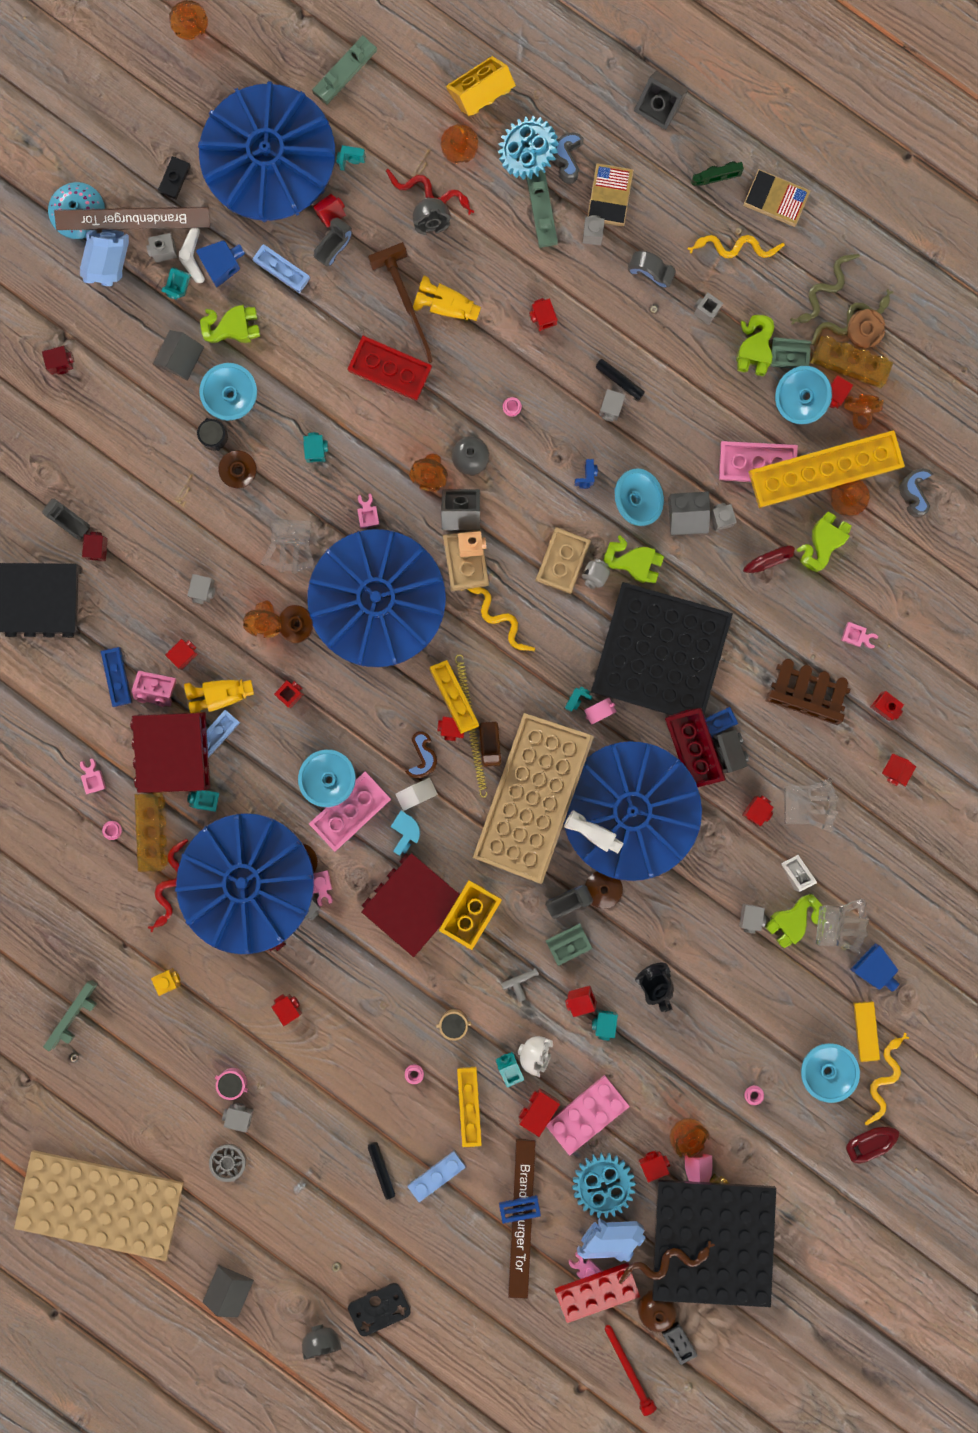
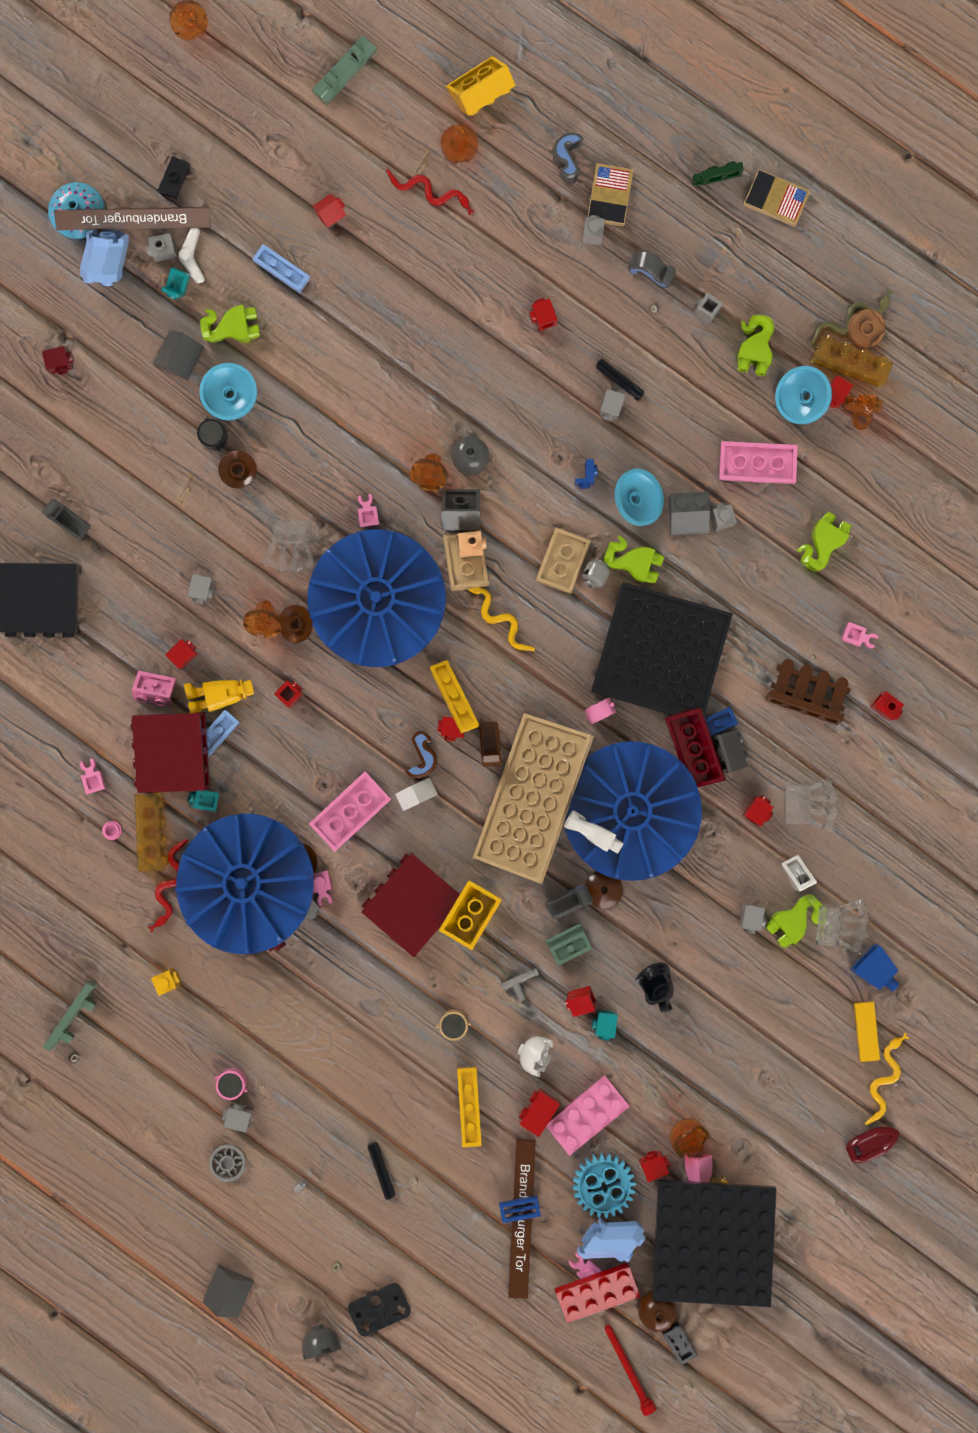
tan plate [14,1150,184,1261] -> none
dark red brick [82,532,108,561] -> none
blue tile [101,647,133,707] -> none
blue torso [196,241,245,288] -> none
blue piece [198,81,335,222] -> none
red brick [271,994,302,1026] -> none
medium azure dish [298,750,356,807] -> none
teal brick [303,432,329,463] -> none
dark grey animal [313,218,352,267] -> none
teal bracket [336,145,366,171] -> none
red plate [347,335,432,401] -> none
reddish brown piece [368,242,432,363] -> none
medium azure brick [391,810,420,856] -> none
bright pink plate [405,1064,424,1084] -> none
light blue plate [408,1150,466,1202] -> none
dark grey cylinder [413,198,451,235] -> none
yellow piece [413,276,481,321] -> none
light yellow piece [455,655,487,798] -> none
teal bracket [496,1052,525,1088] -> none
medium azure gear [498,116,559,180] -> none
bright pink plate [503,397,522,417] -> none
sand green hinge [526,170,558,248] -> none
teal bracket [564,686,593,712] -> none
reddish brown animal [619,1241,715,1284] -> none
dark grey slope [634,71,689,130] -> none
yellow animal [687,235,785,258] -> none
dark red piece [743,545,795,573] -> none
bright pink plate [744,1085,764,1105] -> none
yellow plate [748,430,905,508] -> none
sand green plate [770,337,811,369] -> none
olive animal [790,254,860,325] -> none
medium azure dish [801,1043,860,1103] -> none
clear orange tile [831,480,870,516] -> none
red brick [882,754,916,787] -> none
dark grey animal [899,468,933,517] -> none

